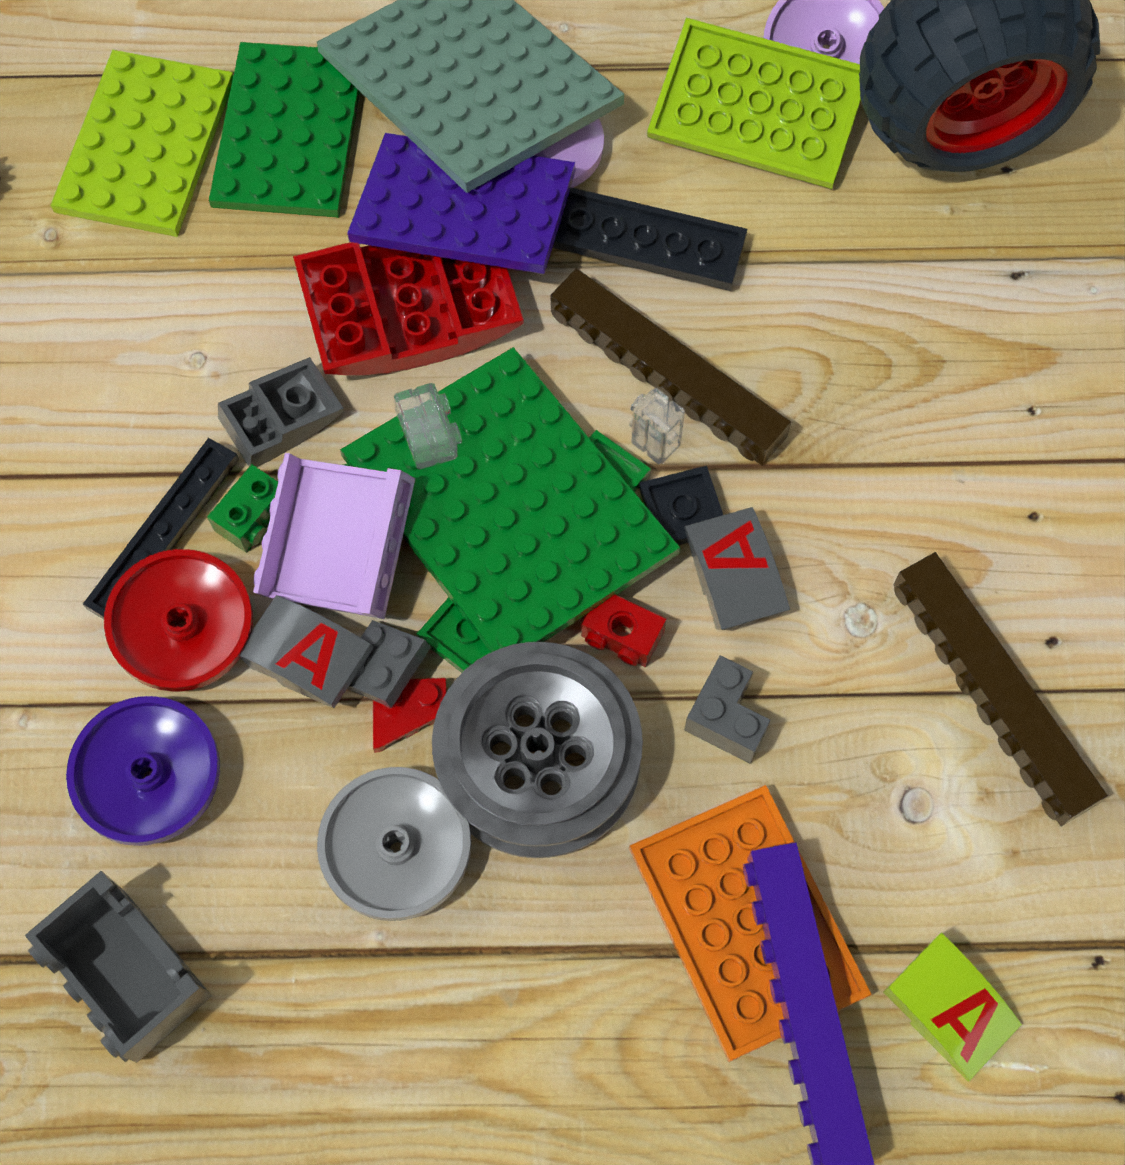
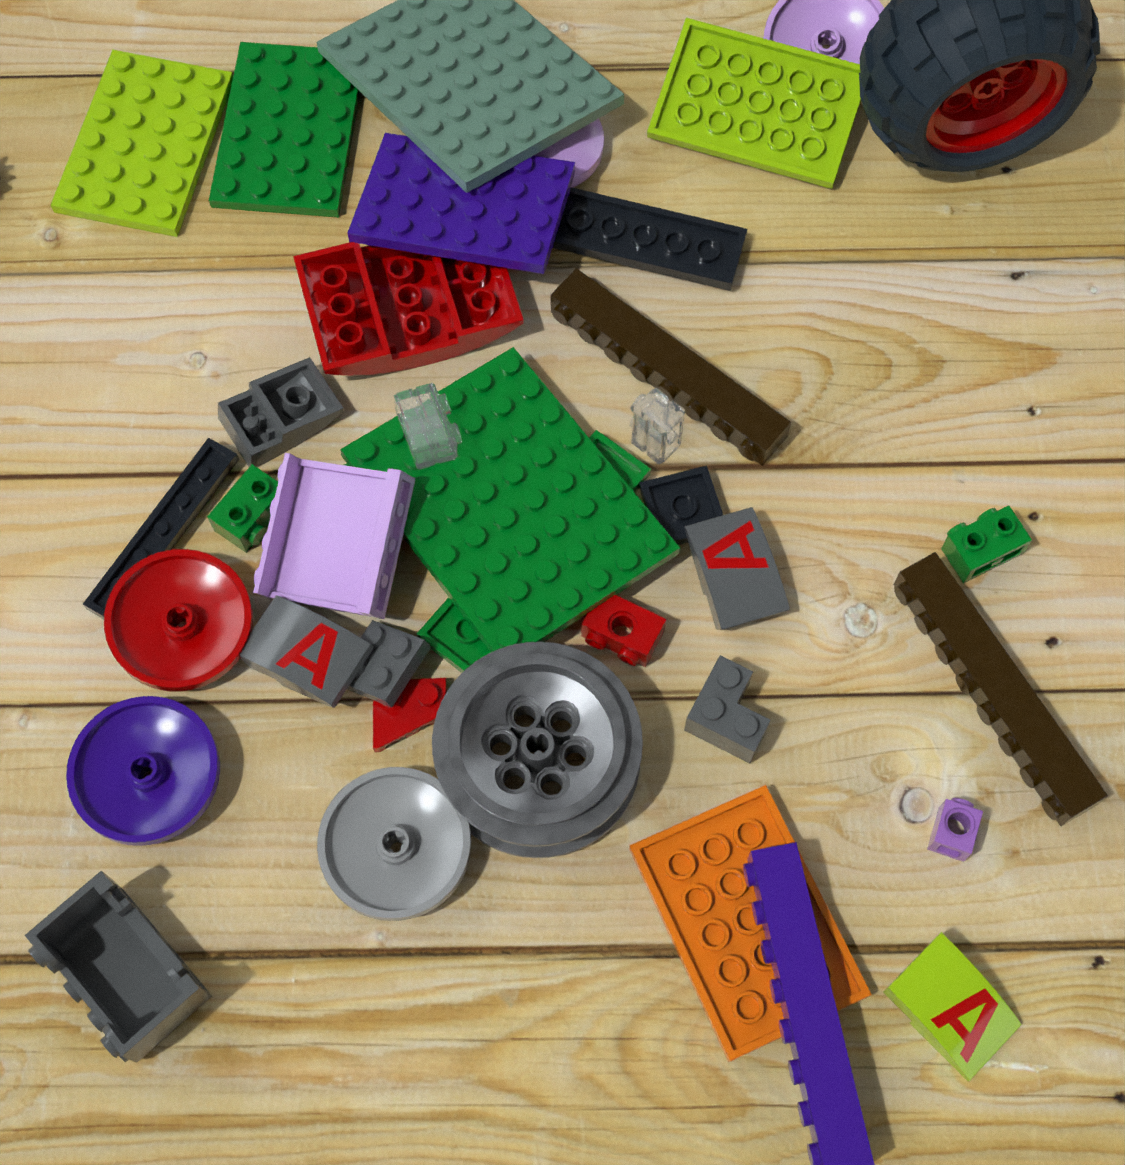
none -> medium lavender brick [927,798,983,862]
none -> green brick [941,505,1032,584]

